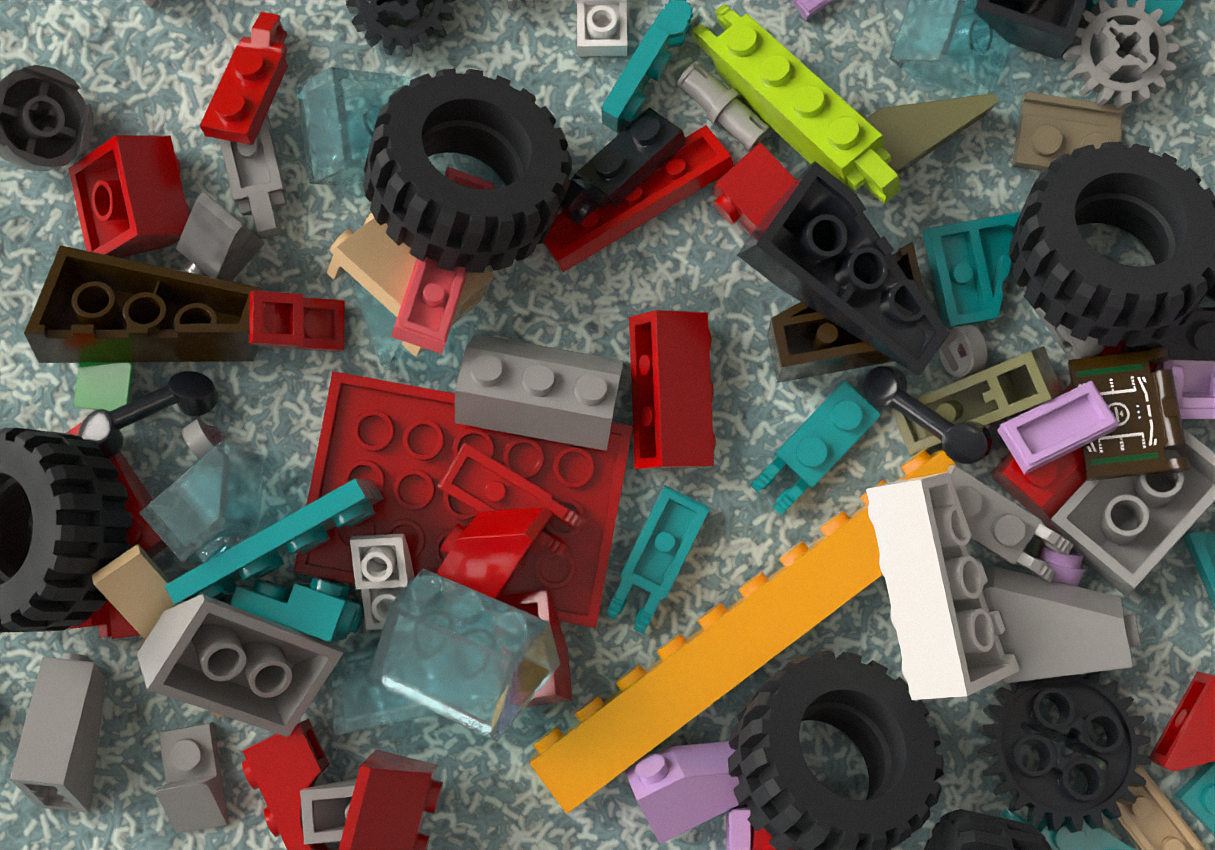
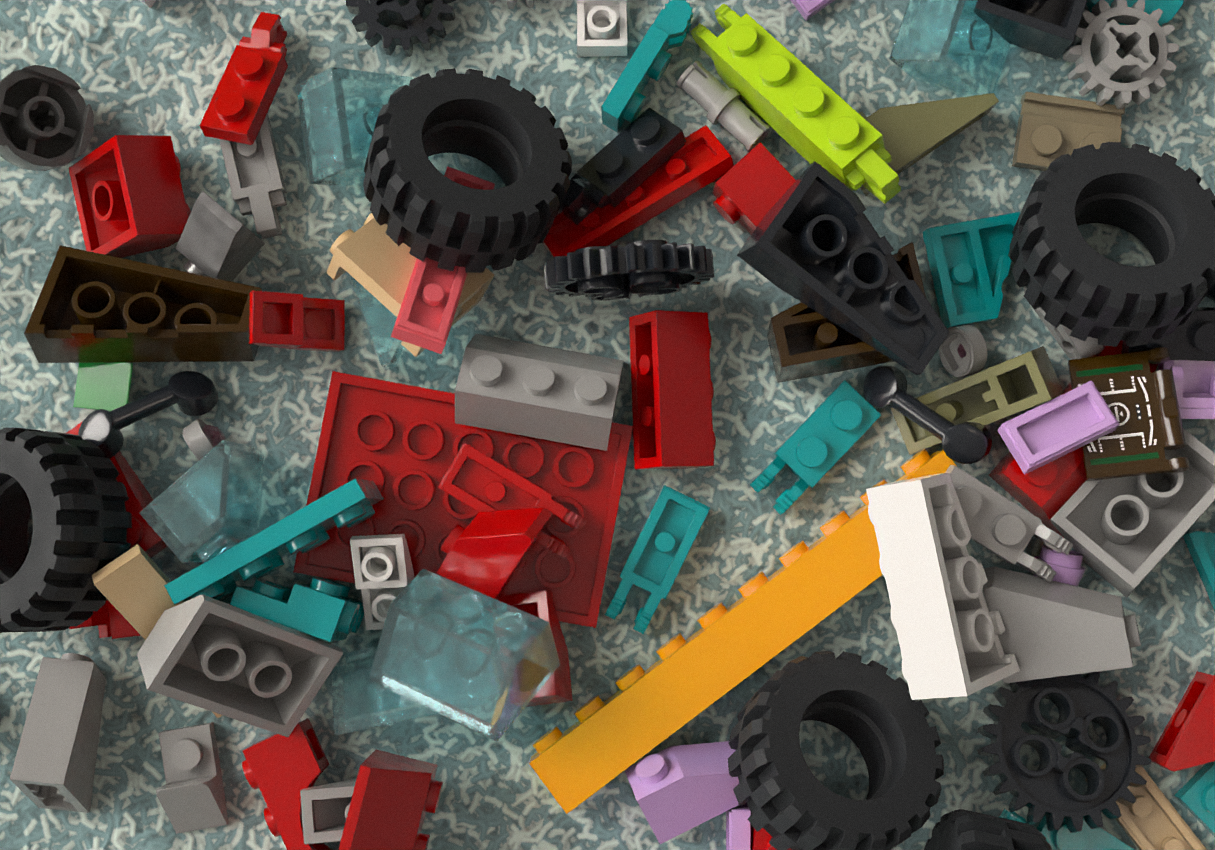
none -> black gear [544,240,714,301]

